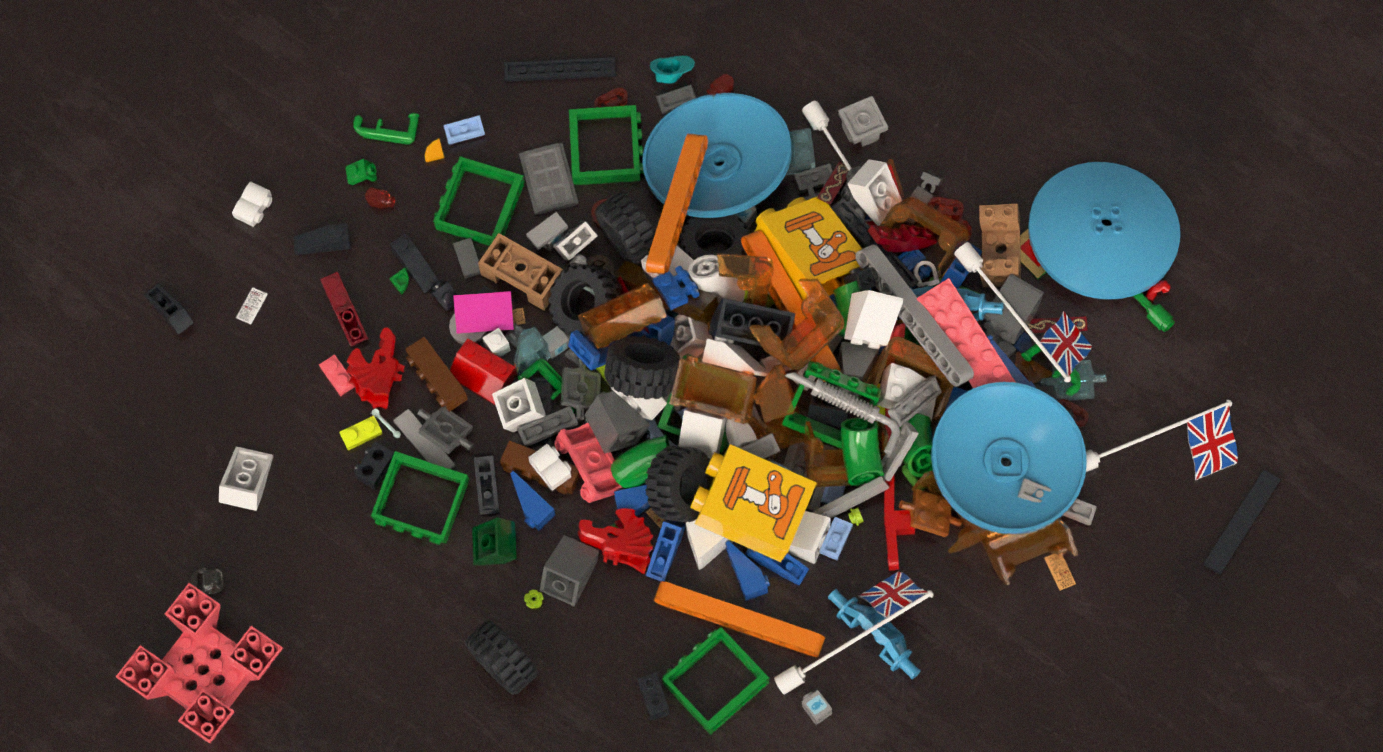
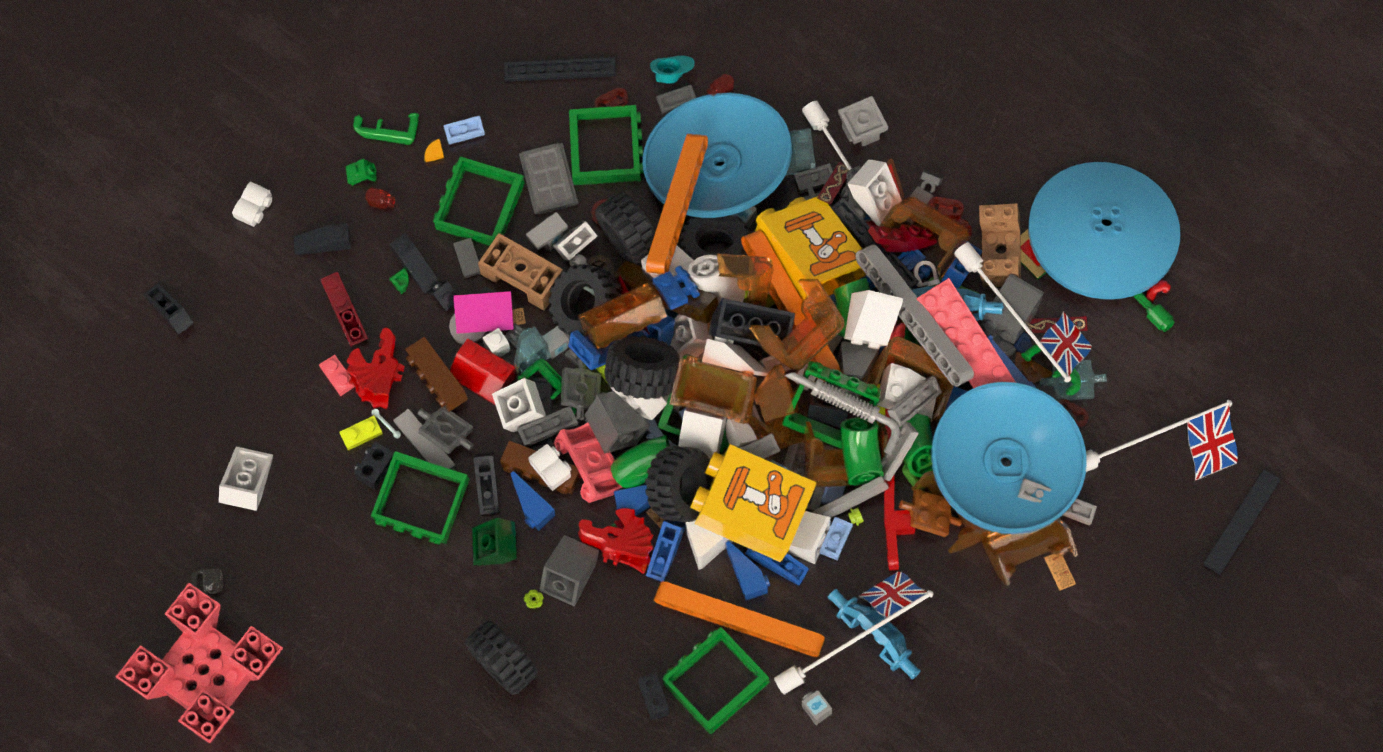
white sticker [236,288,267,324] -> none
black bracket [843,268,876,291] -> none

